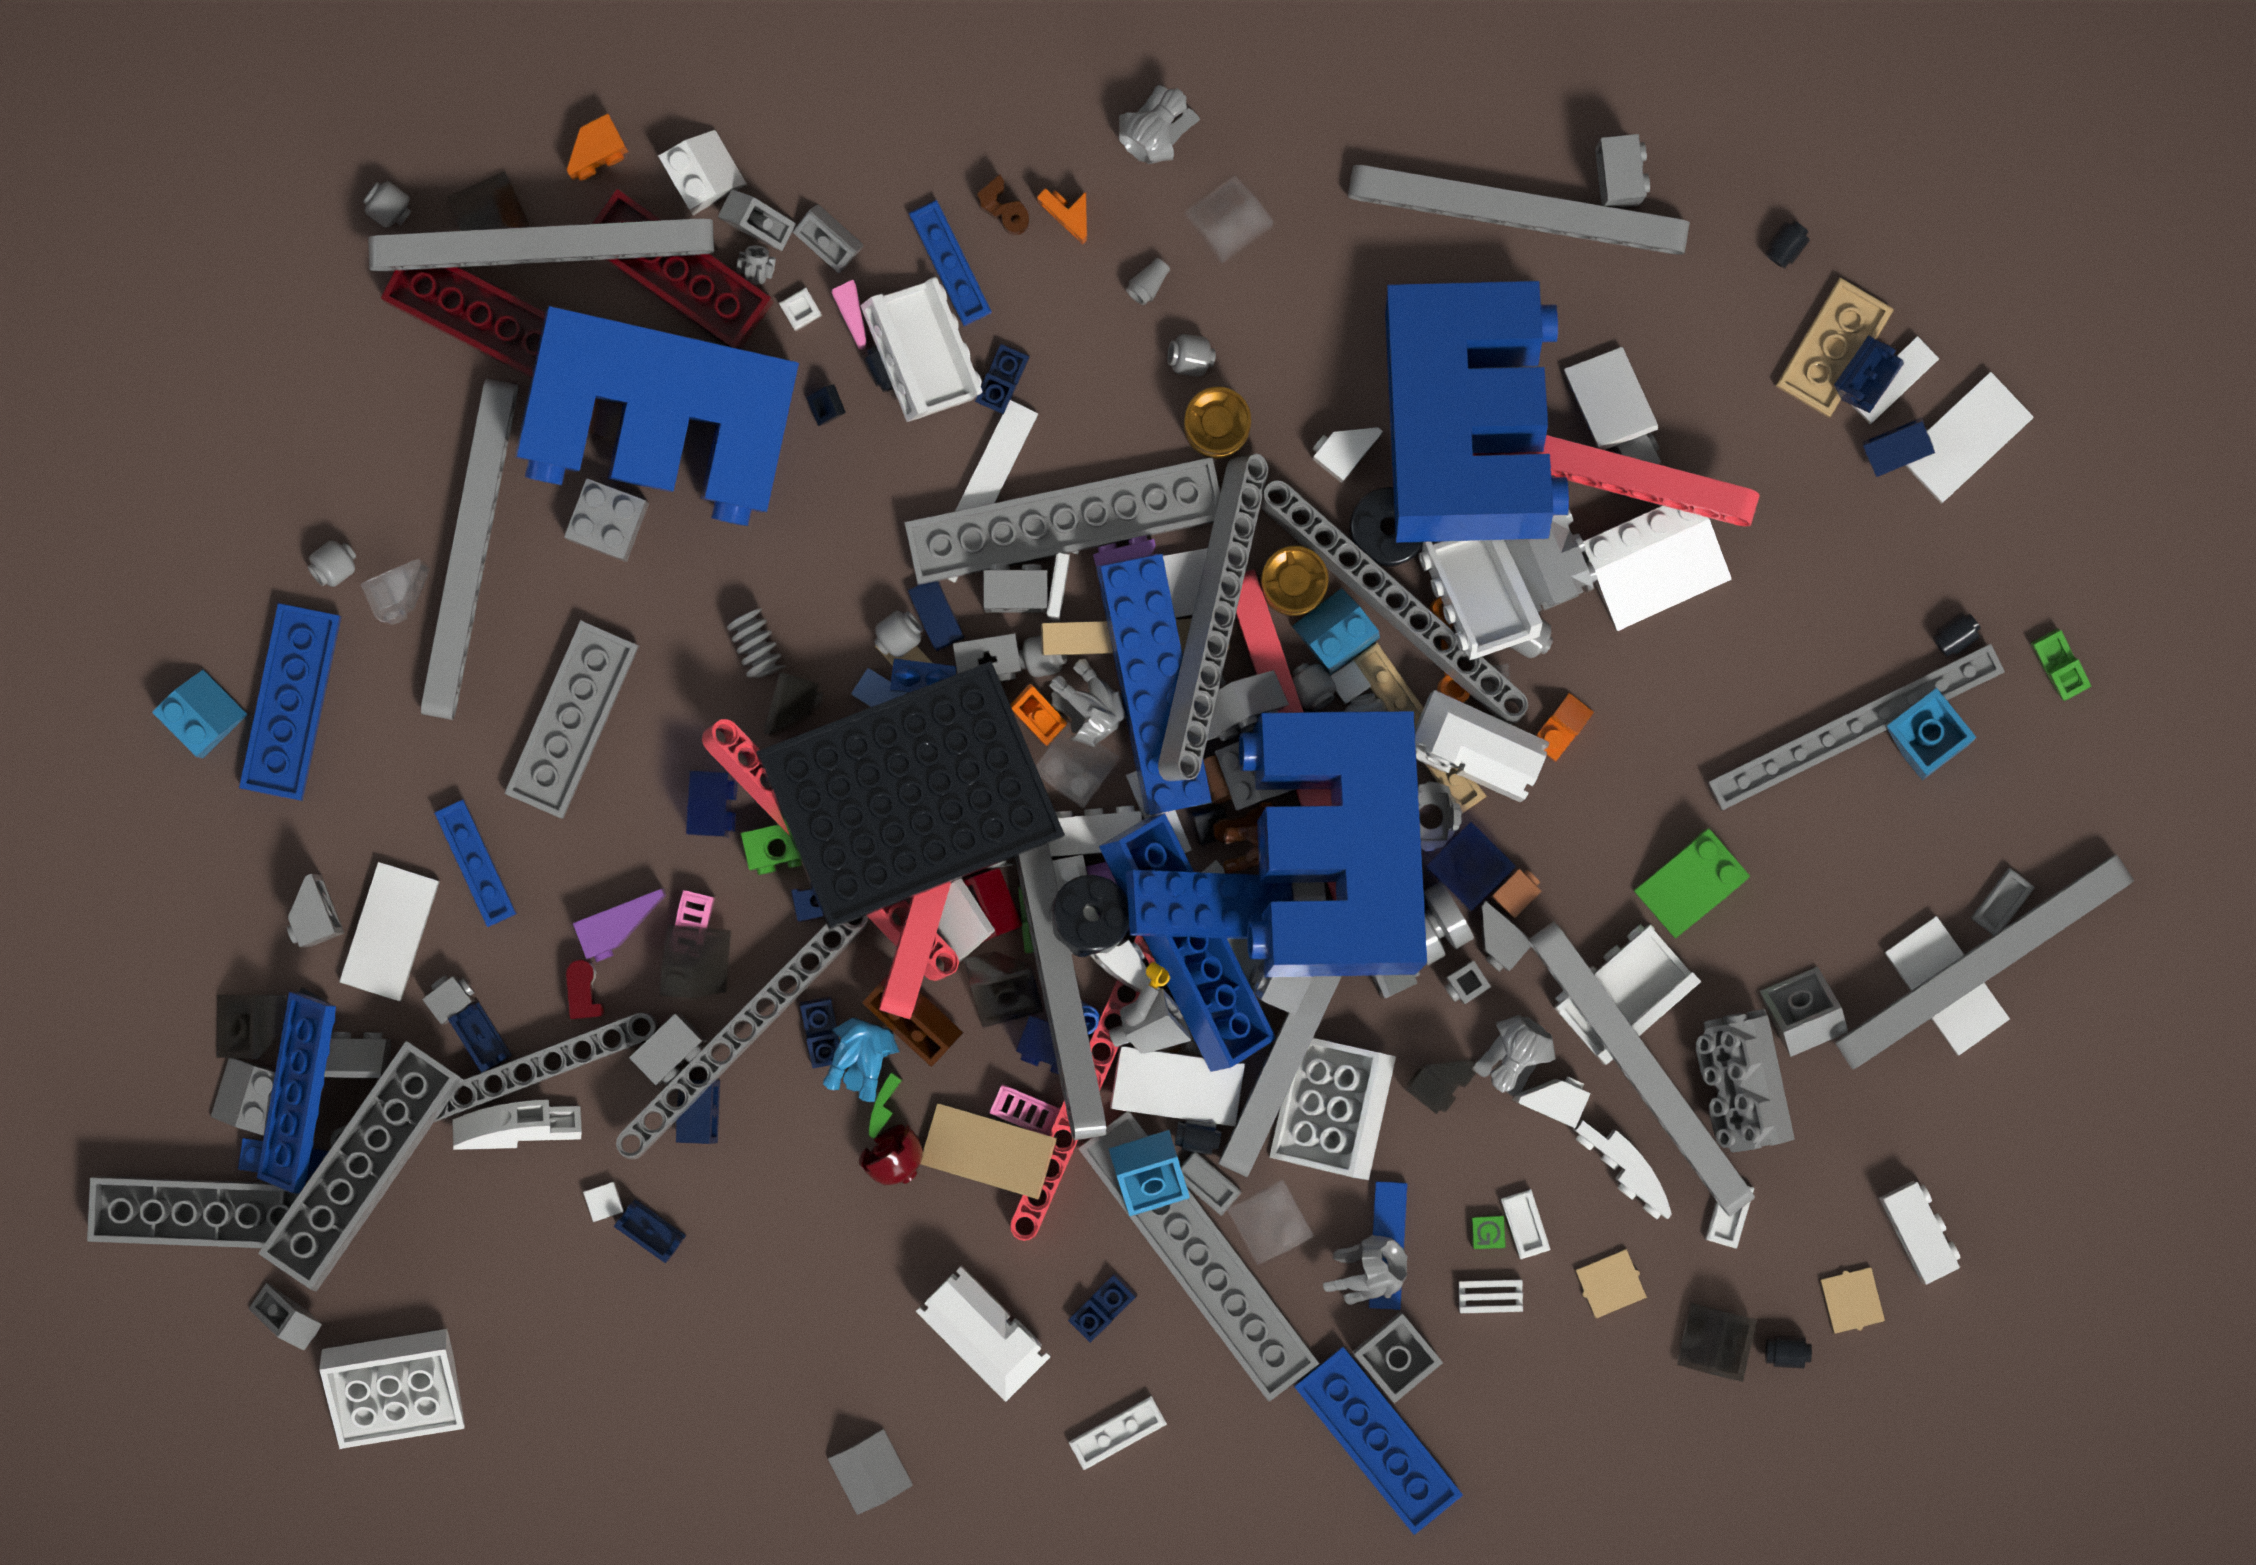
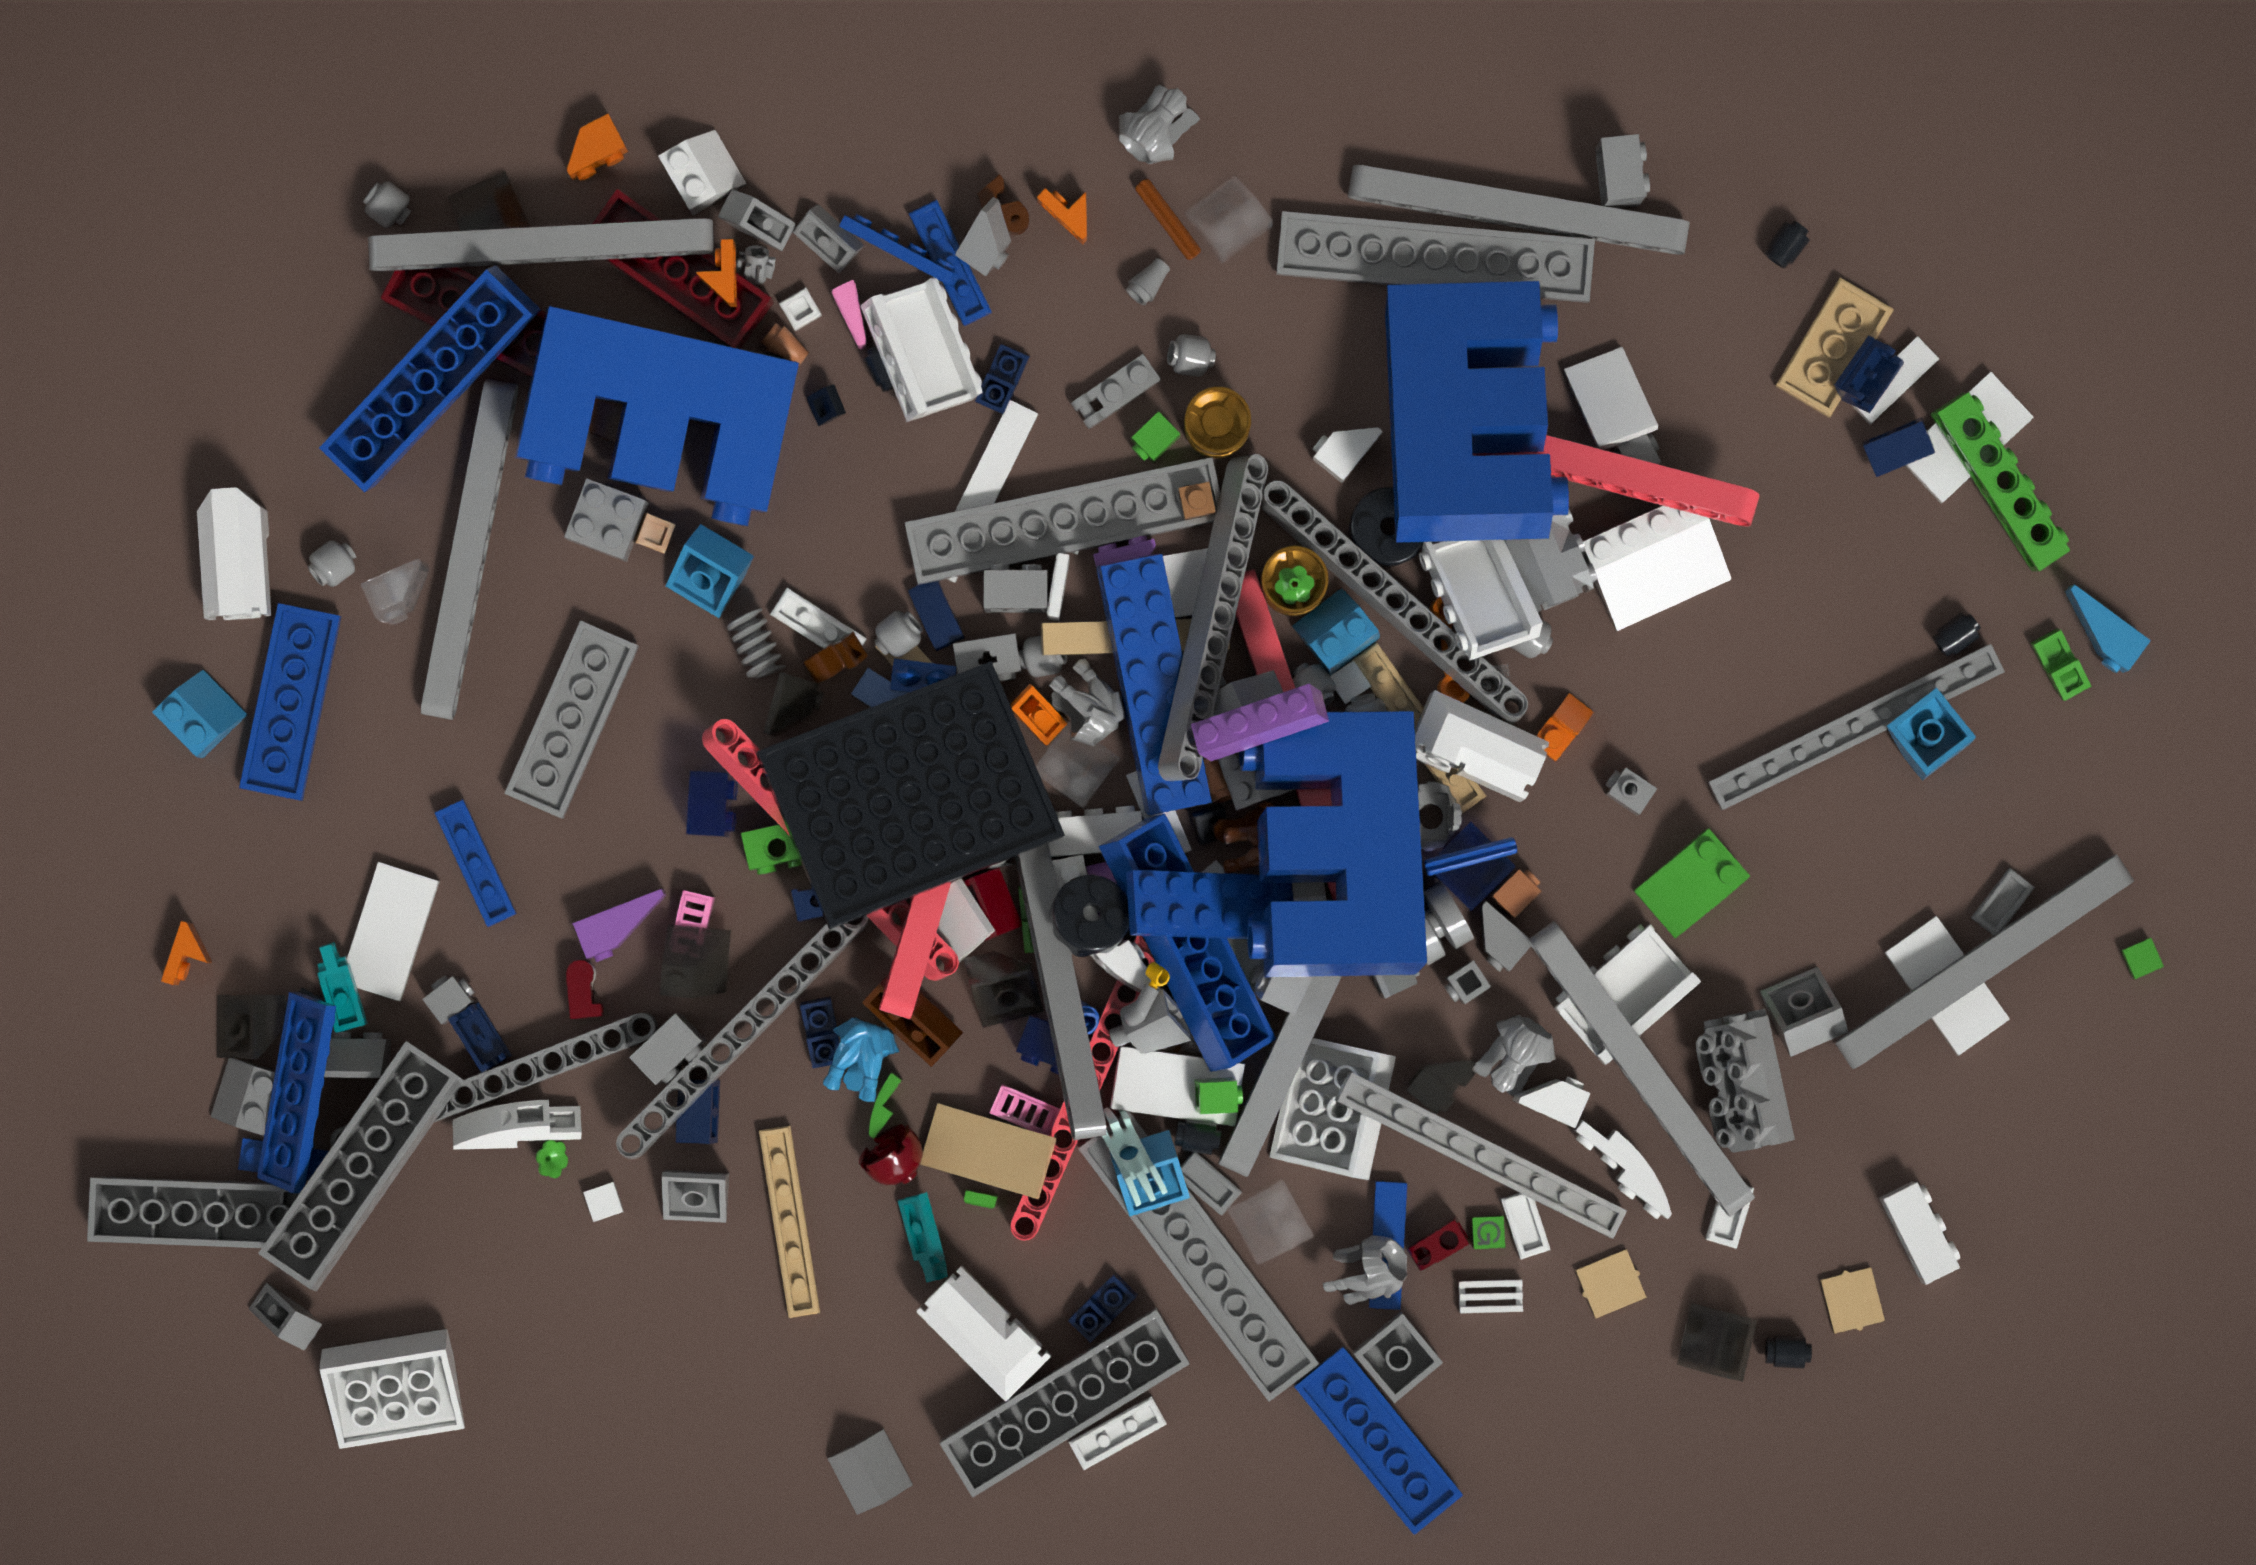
light grey slope [286,874,345,947] -> none
dark blue hinge [614,1199,686,1263] -> none
none -> orange slope [161,921,212,985]
none -> white brick [197,487,271,620]
none -> teal hinge [317,942,367,1033]
none -> blue brick [319,265,541,493]
none -> bright green plant [536,1140,568,1178]
none -> medium nougat plate [633,513,676,554]
none -> light grey slope [662,1170,729,1223]
none -> dark azure slope [666,524,754,618]
none -> orange slope [696,239,737,307]
none -> tan tile [759,1125,820,1318]
none -> nougat cone [761,323,809,365]
none -> white tile [770,588,867,648]
none -> reddish brown leg [803,631,868,683]
none -> blue plate [839,214,960,286]
none -> teal hinge [898,1192,948,1283]
none -> light grey brick [939,1307,1190,1498]
none -> light grey slope [955,197,1011,276]
none -> bright green tile [964,1189,998,1209]
none -> light grey plate [1071,354,1161,429]
none -> light aqua piece [1101,1107,1168,1207]
none -> bright green brick [1131,411,1181,463]
none -> dark orange axle [1135,178,1201,260]
none -> medium nougat plate [1178,482,1216,520]
none -> medium lavender brick [1191,684,1329,761]
none -> bright green brick [1195,1077,1243,1114]
none -> bright green plant [1275,566,1314,605]
none -> light grey plate [1276,211,1595,303]
none -> light grey plate [1335,1072,1627,1239]
none -> dark red leg [1407,1217,1471,1271]
none -> blue axle [1424,837,1517,876]
none -> light grey brick [1605,768,1657,816]
none -> bright green brick [1930,392,2071,571]
none -> dark azure slope [2065,584,2151,673]
none -> bright green tile [2120,938,2164,979]

